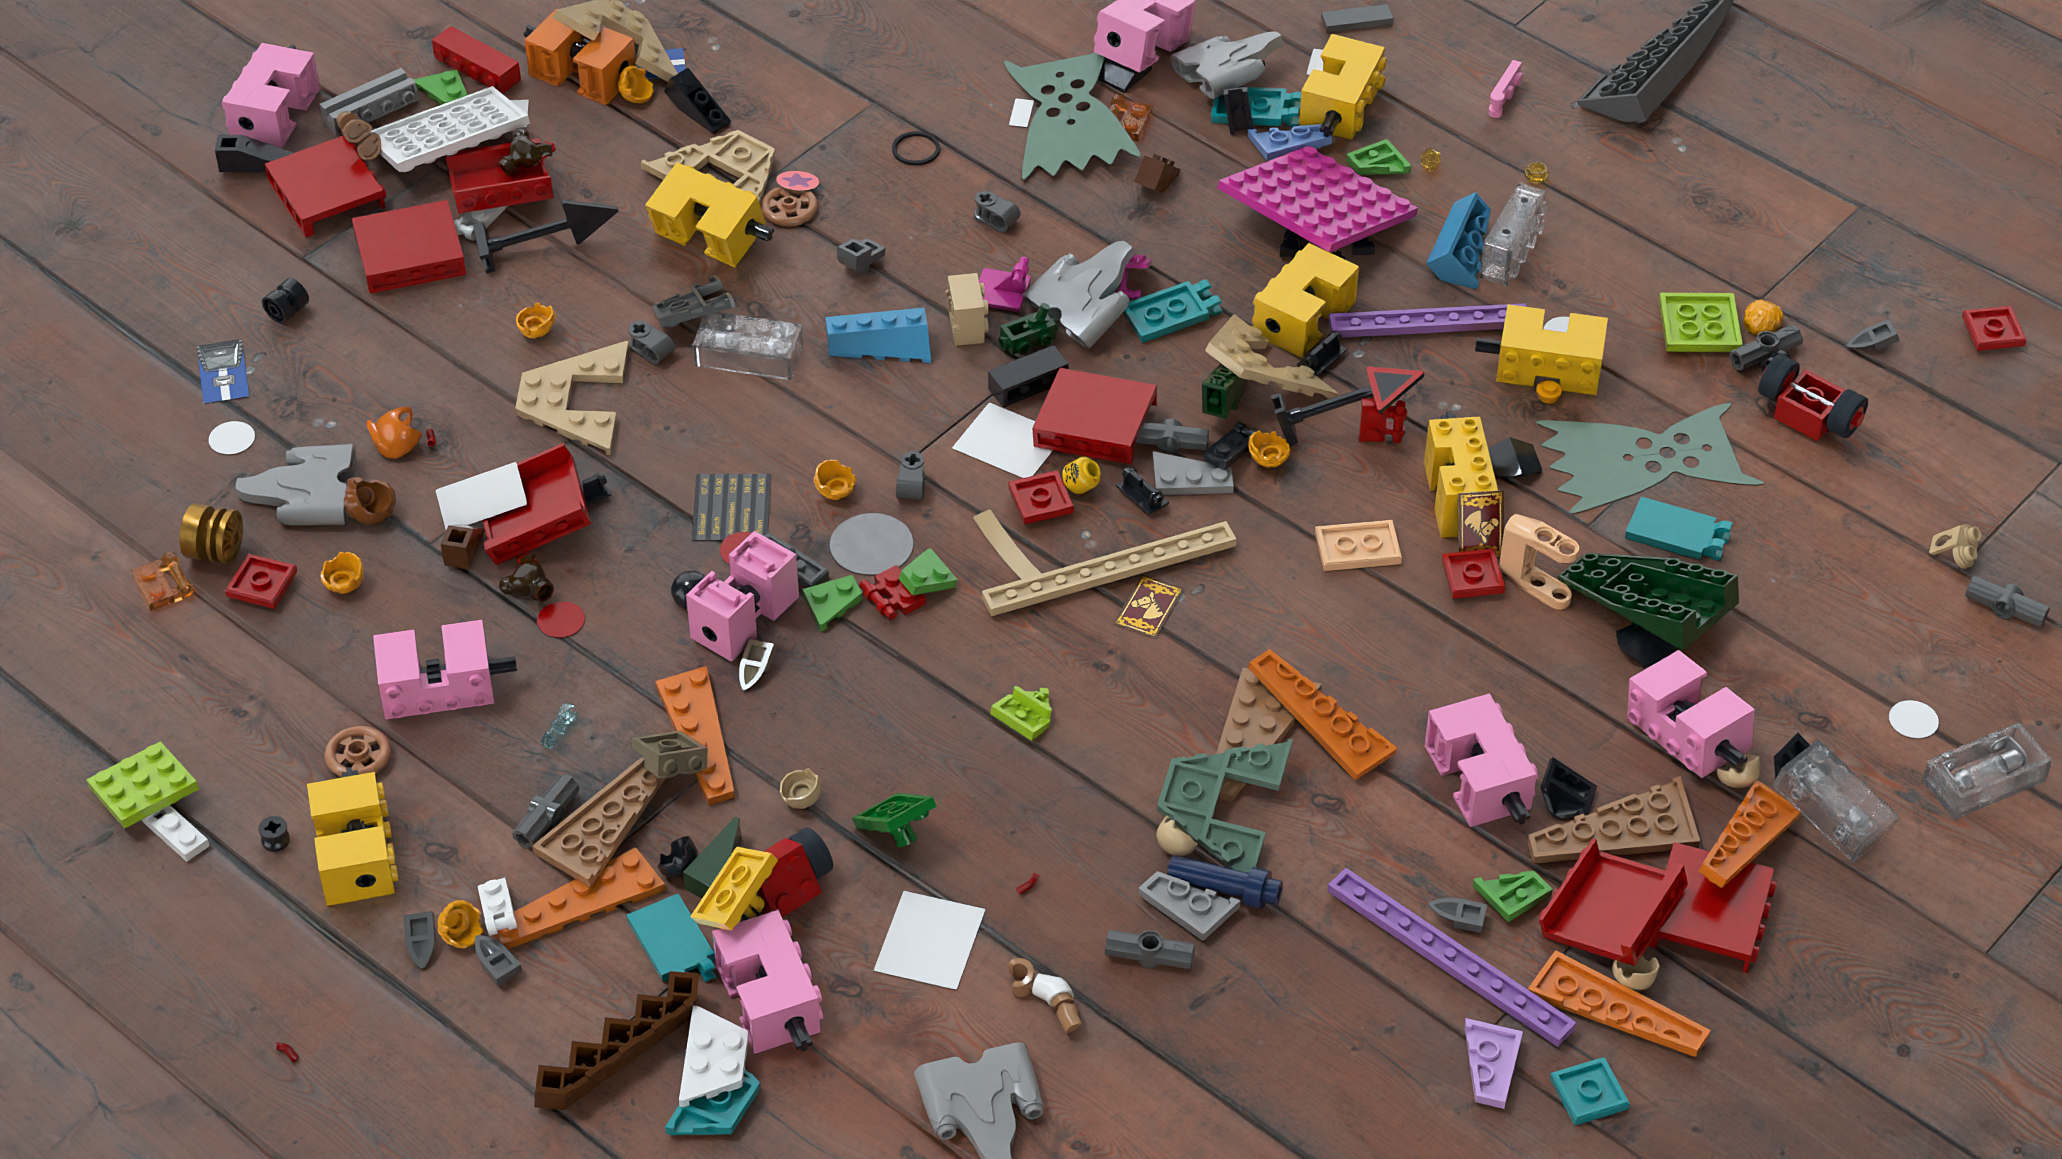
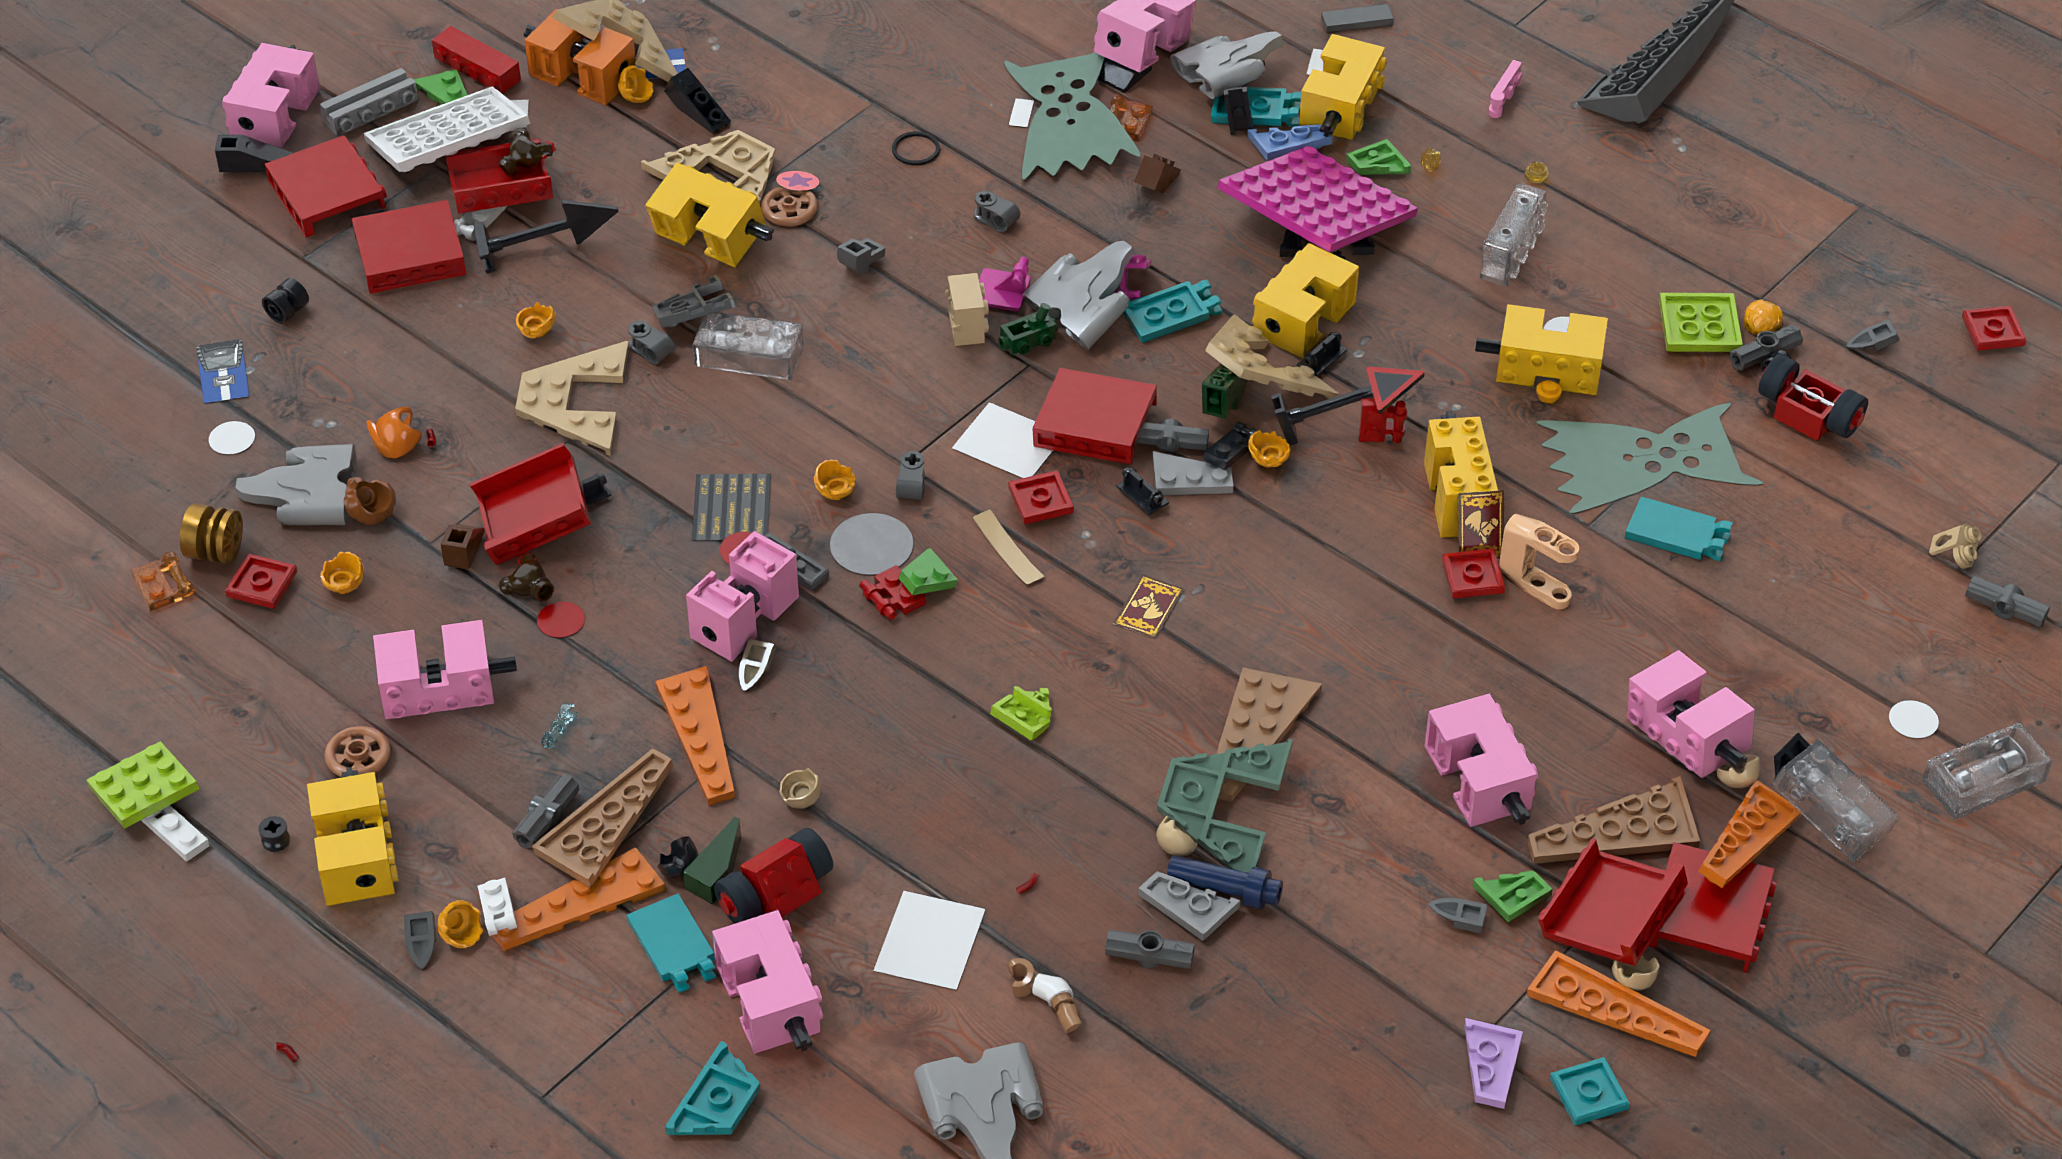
medium nougat piece [336,111,381,160] -> none
white sticker [436,462,527,530] -> none
dark grey plate [475,935,522,986] -> none
reddish brown brick [534,971,699,1110] -> none
dark tan plate [631,731,708,778] -> none
black hair [671,570,706,609] -> none
white wing [679,1006,749,1107] -> none
yellow plate [690,847,778,931] -> none
bright green wing [803,575,862,632] -> none
dark azure wedge [825,308,931,363] -> none
green plate [852,793,937,848] -> none
tan plate [982,521,1237,616] -> none
black brick [988,345,1069,408] -> none
yellow head [1062,457,1101,494] -> none
orange wing [1248,649,1397,781] -> none
light nougat tile [1315,520,1402,571] -> none
medium lavender plate [1328,868,1577,1047] -> none
medium lavender plate [1329,303,1526,338] -> none
dark azure wedge [1426,192,1491,289] -> none
black slope [1488,437,1542,480] -> none
black slope [1540,757,1597,820] -> none
dark green wedge [1558,553,1739,651] -> none
black slope [1616,624,1676,669] -> none

